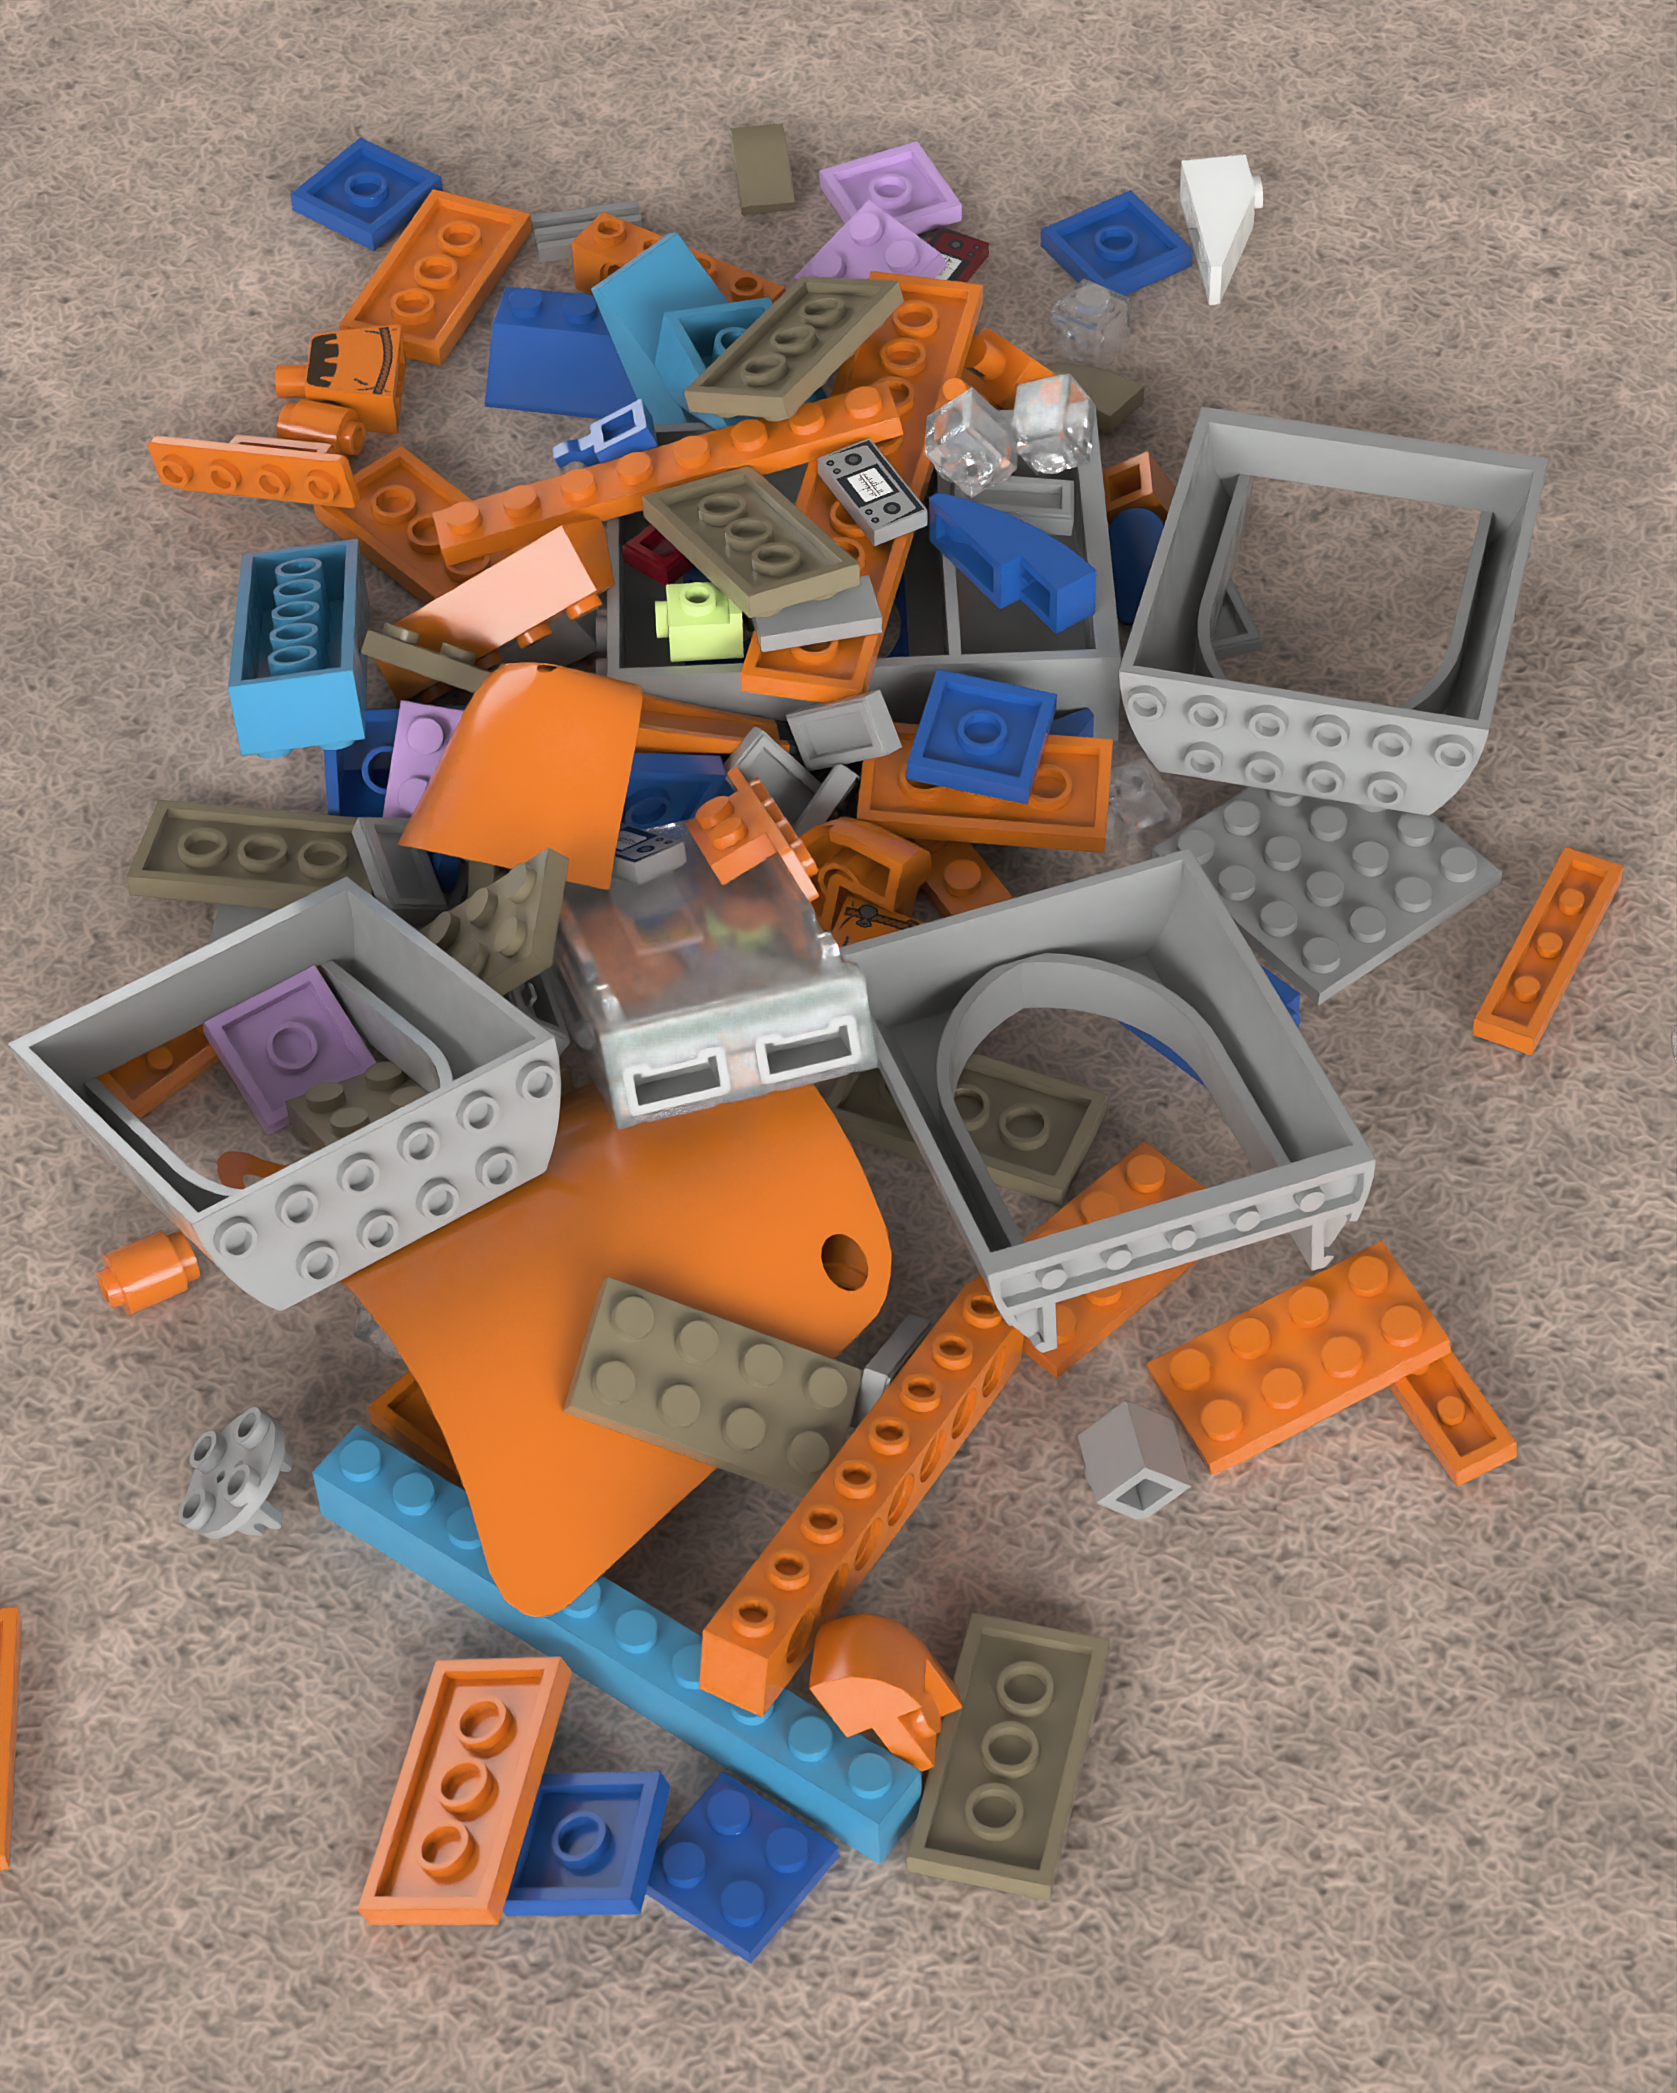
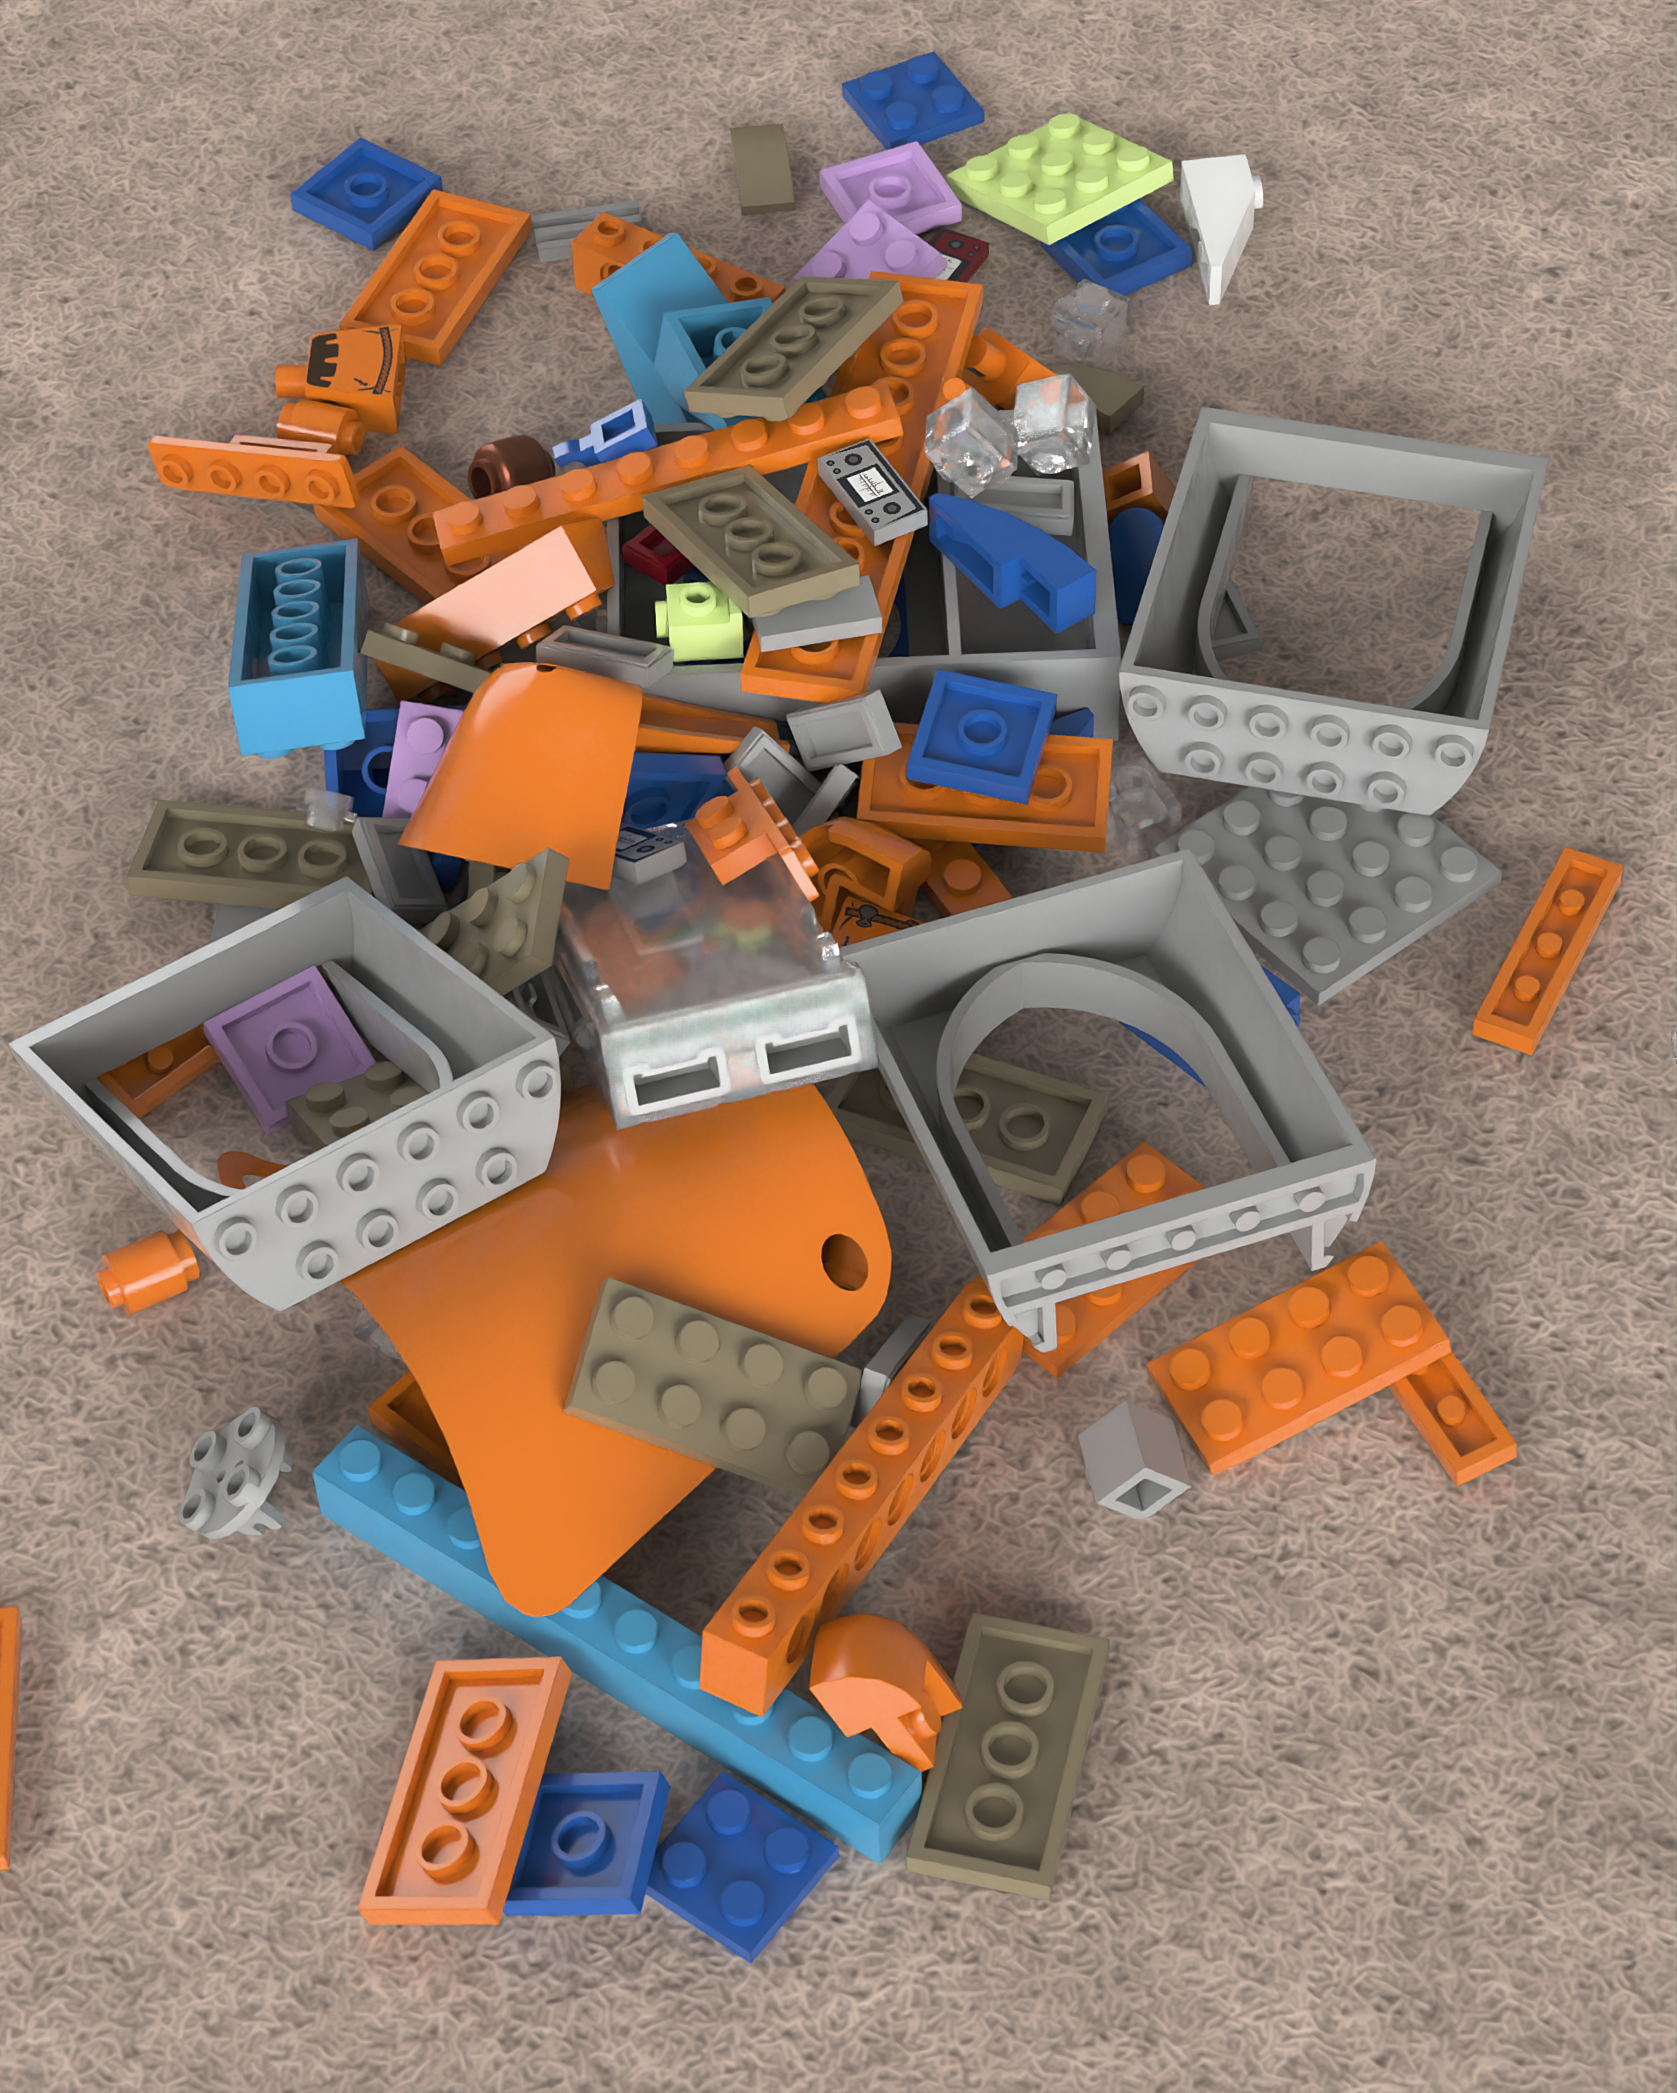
blue slope [485,286,638,419] -> none
none -> clear plate [295,788,357,833]
none -> copper head [468,435,555,499]
none -> light grey tile [536,625,674,689]
none -> blue plate [842,52,984,150]
none -> yellowish green plate [946,113,1174,245]

